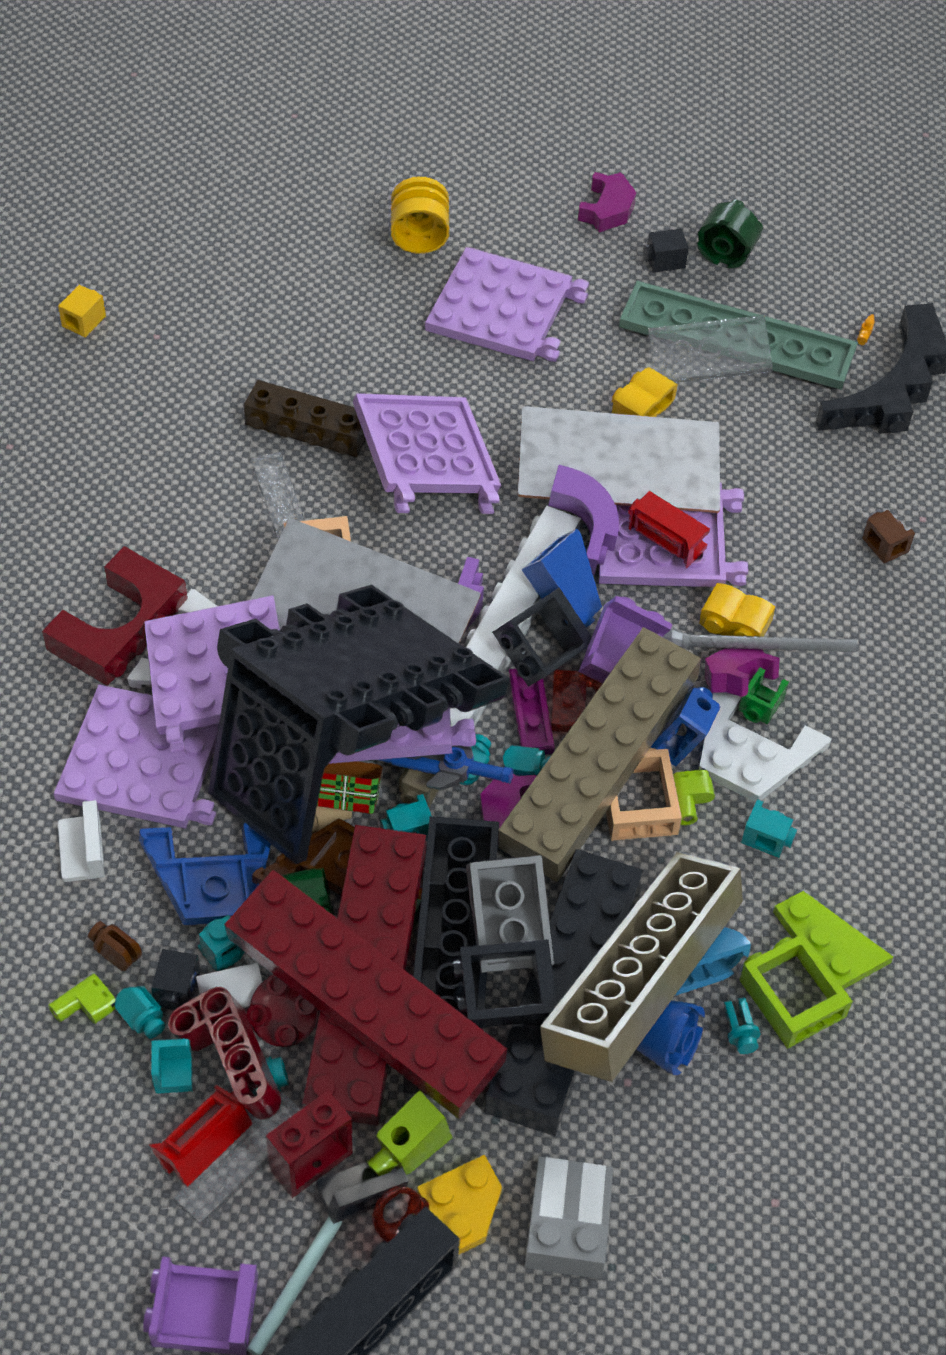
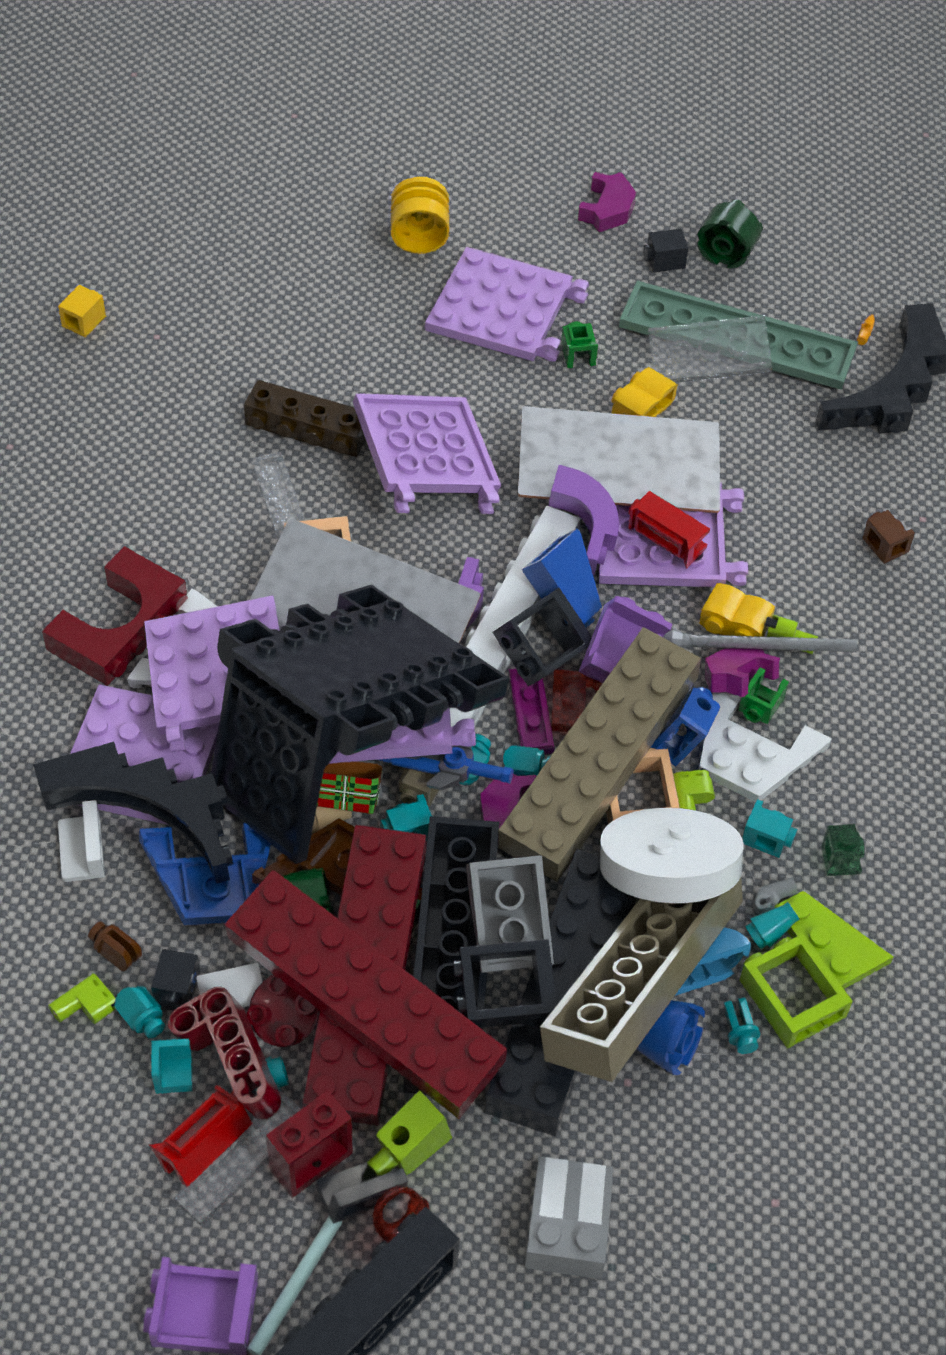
teal brick [197,915,247,972] -> none
yellow plate [417,1154,502,1255] -> none
none -> black arch [33,742,234,884]
none -> green window [561,321,598,368]
none -> white brick [600,808,743,903]
none -> teal cone [745,902,800,950]
none -> light grey arm [753,877,798,914]
none -> lime piece [765,614,818,655]
none -> clear green brick [821,824,865,876]

